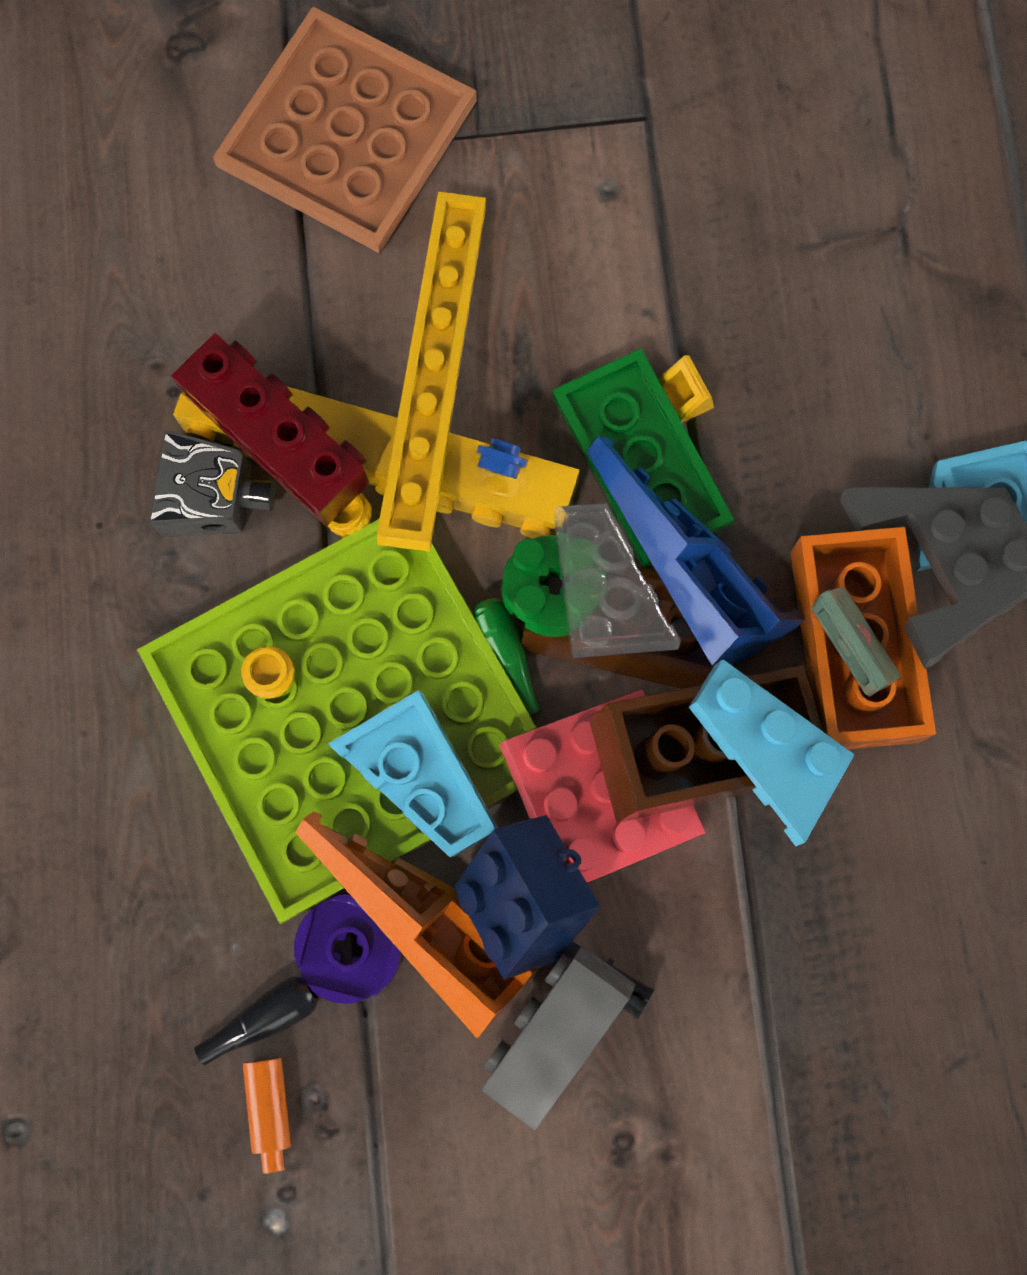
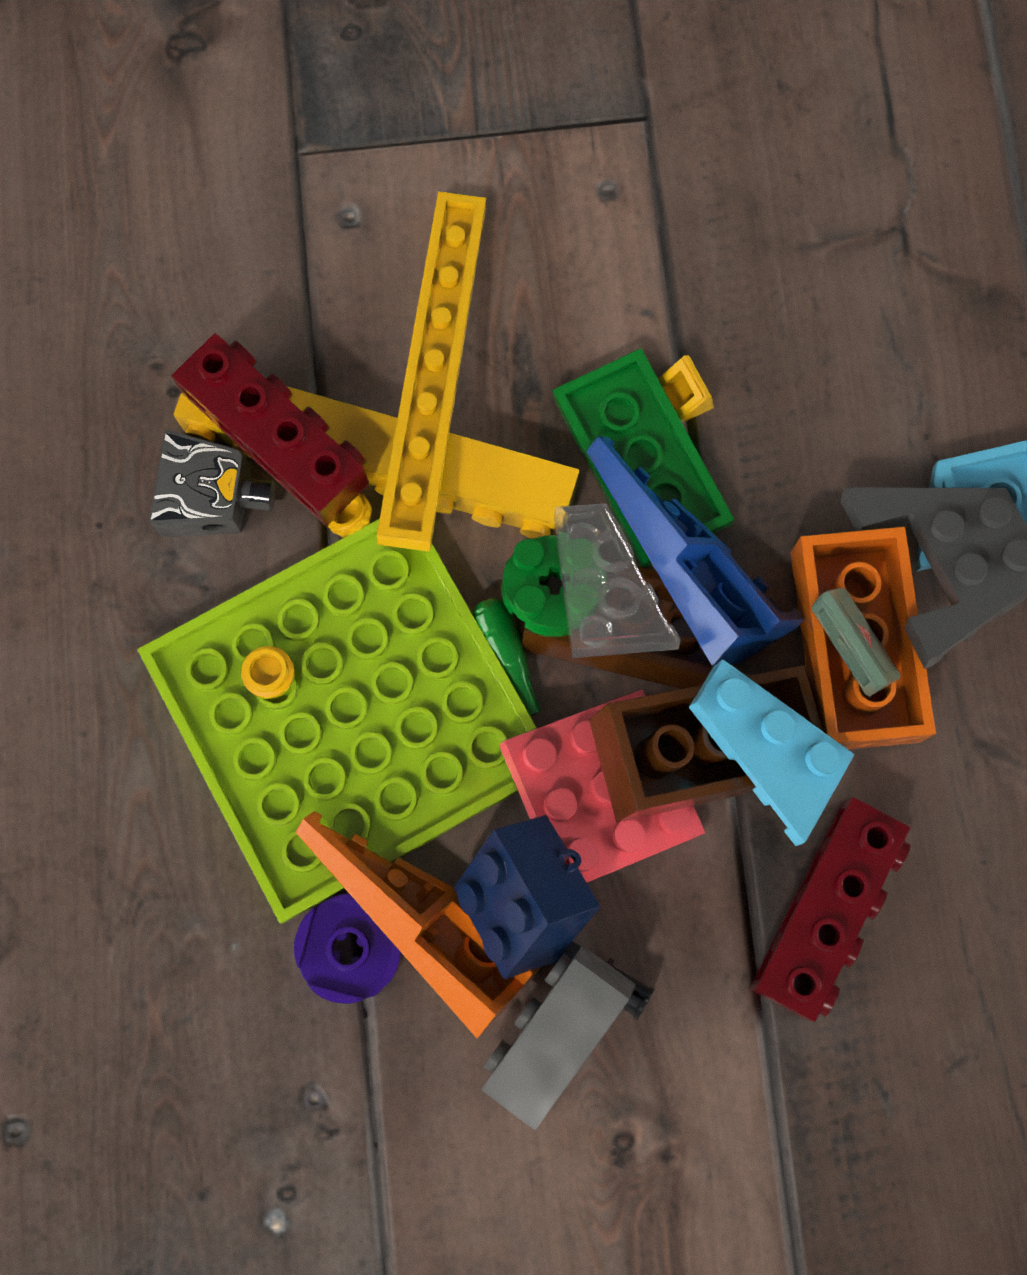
black piece [194,976,318,1066] -> none
nougat plate [213,6,477,254] -> none
orange cylinder [242,1057,291,1173] -> none
medium azure wing [328,690,498,857] -> none
blue plate [476,438,528,479] -> none
none -> dark red brick [749,797,911,1022]

